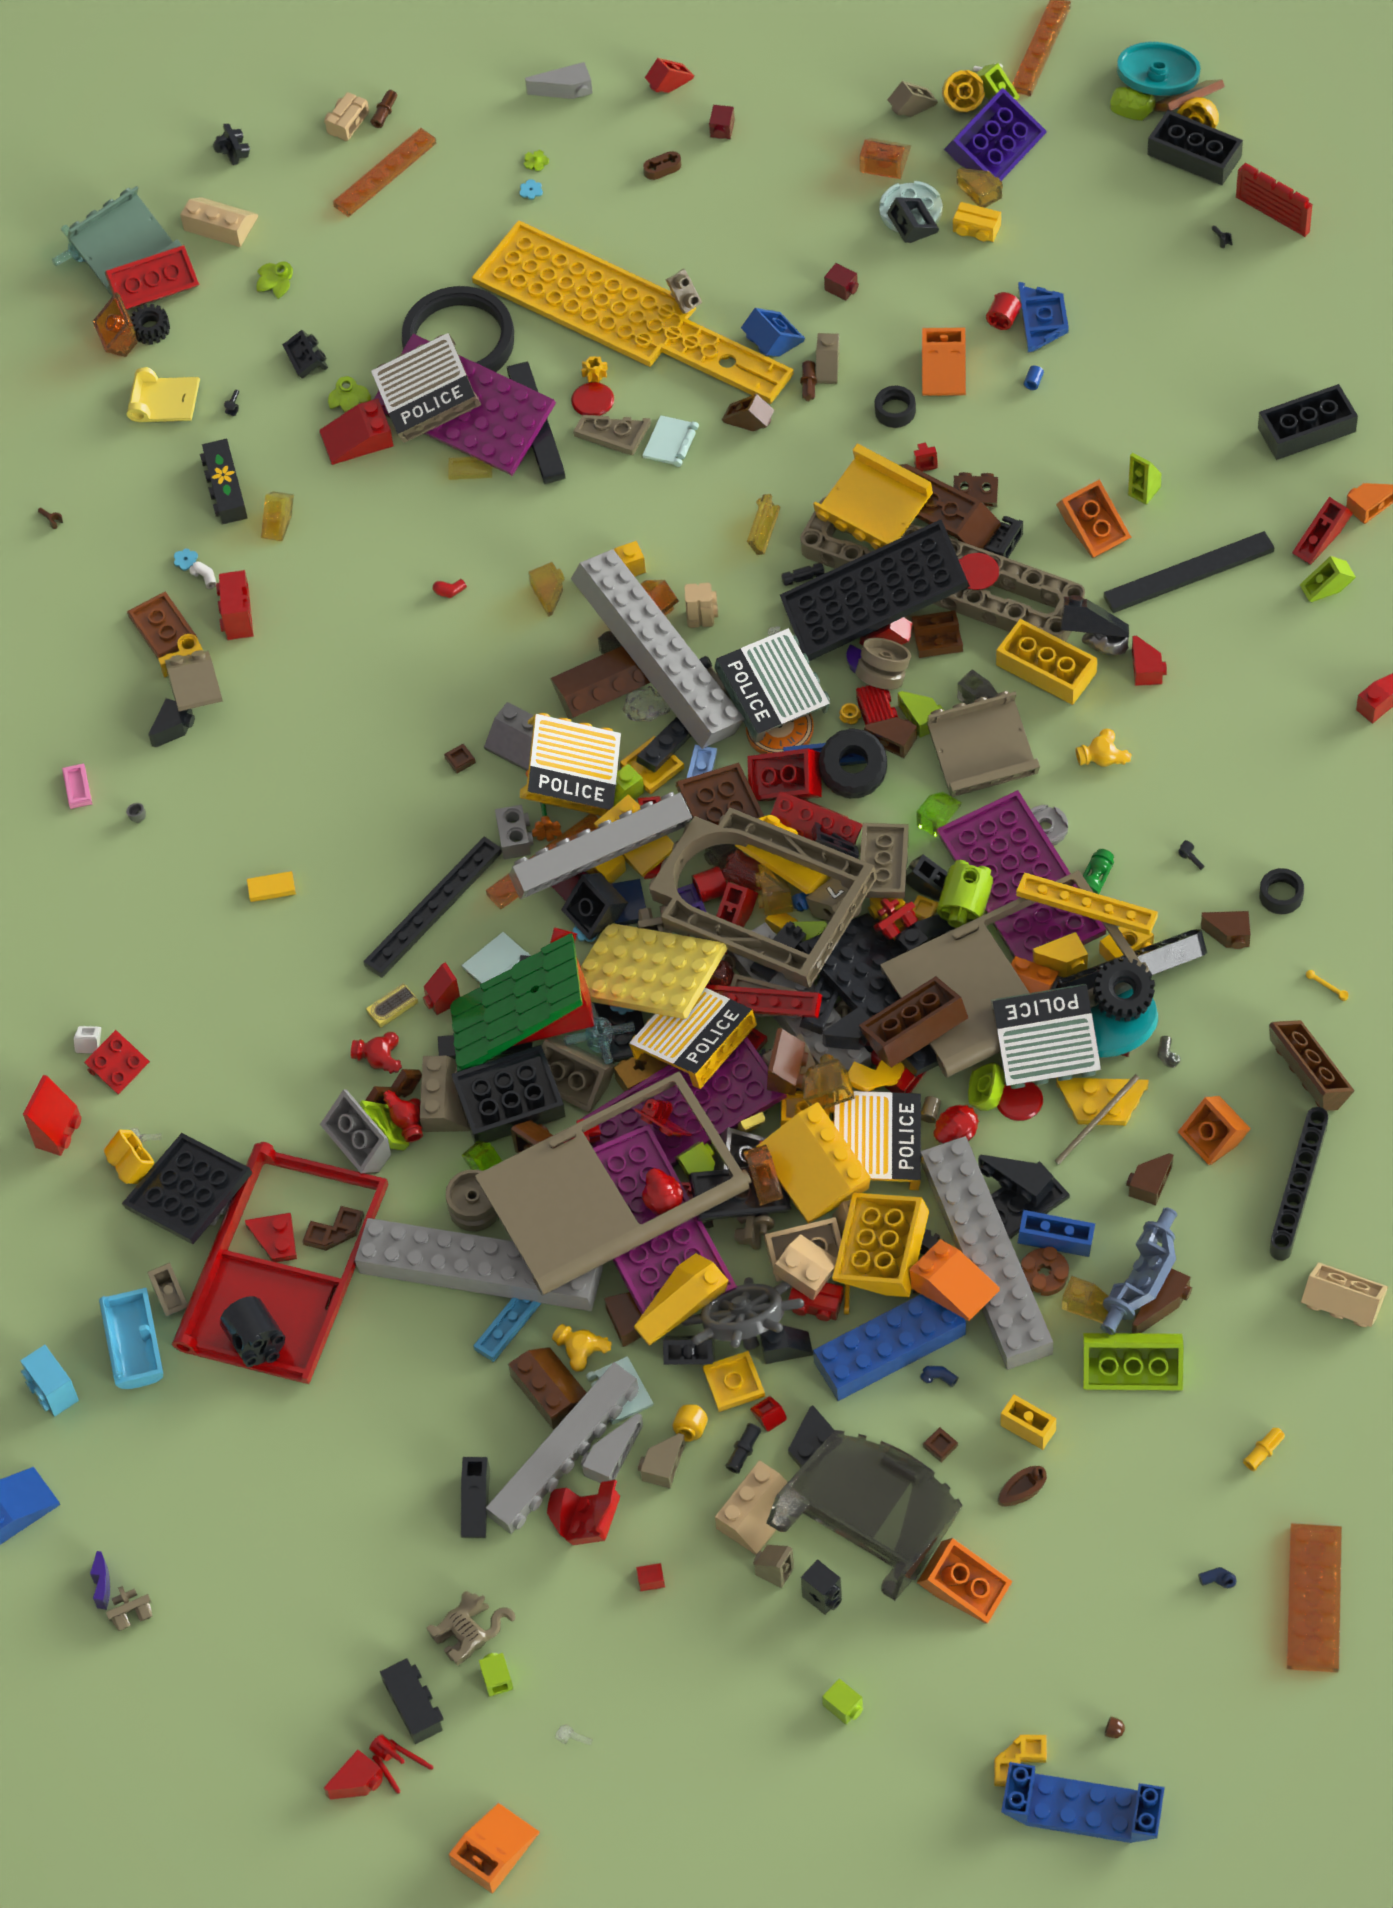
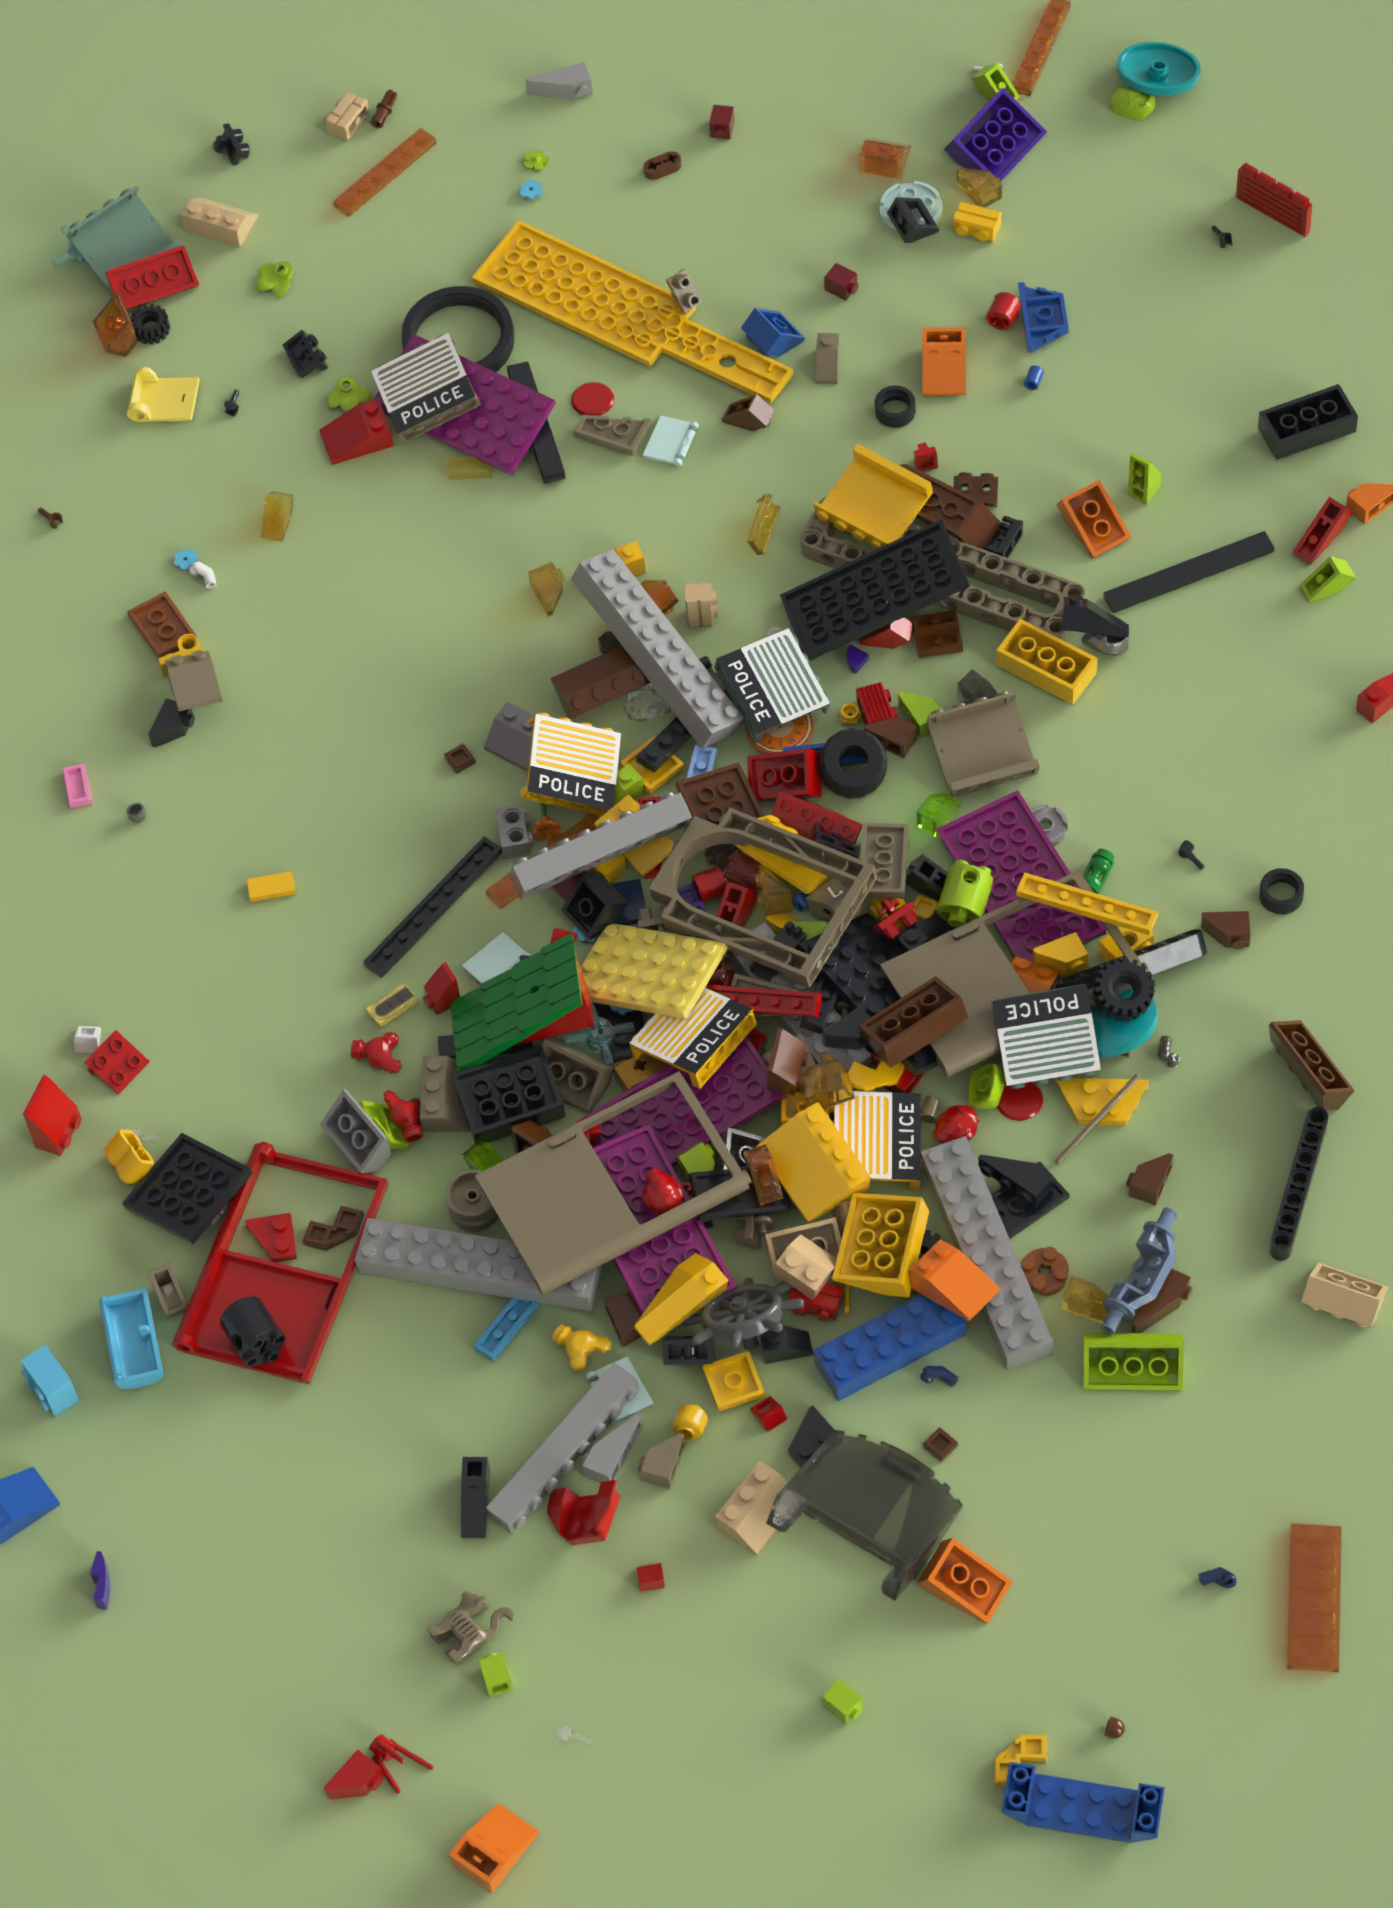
dark tan hips [106,1586,153,1631] -> none
black brick [200,438,248,525] -> none
red wedge [216,570,254,640] -> none
reddish brown tile [365,1069,422,1104] -> none
black brick [380,1658,444,1744] -> none
red arm [432,579,467,598] -> none
reddish brown slope [508,1347,587,1429] -> none
yellow gear [581,356,608,383] -> none
red hinge [634,1099,692,1138] -> none
red slope [644,58,694,93] -> none
black pin [725,1423,762,1474] -> none
light yellow tile [736,1112,765,1132] -> none
dark tan slope [753,1545,794,1589] -> none
black axle [781,562,825,586] -> none
reddish brown axle [800,360,817,401] -> none
black brick [801,1559,842,1615] -> none
dark tan wheel [855,638,911,690] -> none
dark tan slope [887,81,938,117] -> none
yellow cylinder [942,70,985,112] -> none
red piece [959,553,999,590] -> none
reddish brown arm [998,1466,1047,1507] -> none
yellow brick [1001,1394,1056,1450] -> none
blue brick [1017,1210,1095,1257] -> none
yellow animal [1075,728,1132,767] -> none
red slope [1132,635,1167,686] -> none
black brick [1147,110,1243,185] -> none
dark orange tile [1154,79,1225,111] -> none
yellow cylinder [1177,97,1219,129] -> none
orange slope [1178,1096,1251,1165] -> none
yellow axle [1243,1427,1285,1471] -> none
yellow hinge [1306,970,1349,1001] -> none

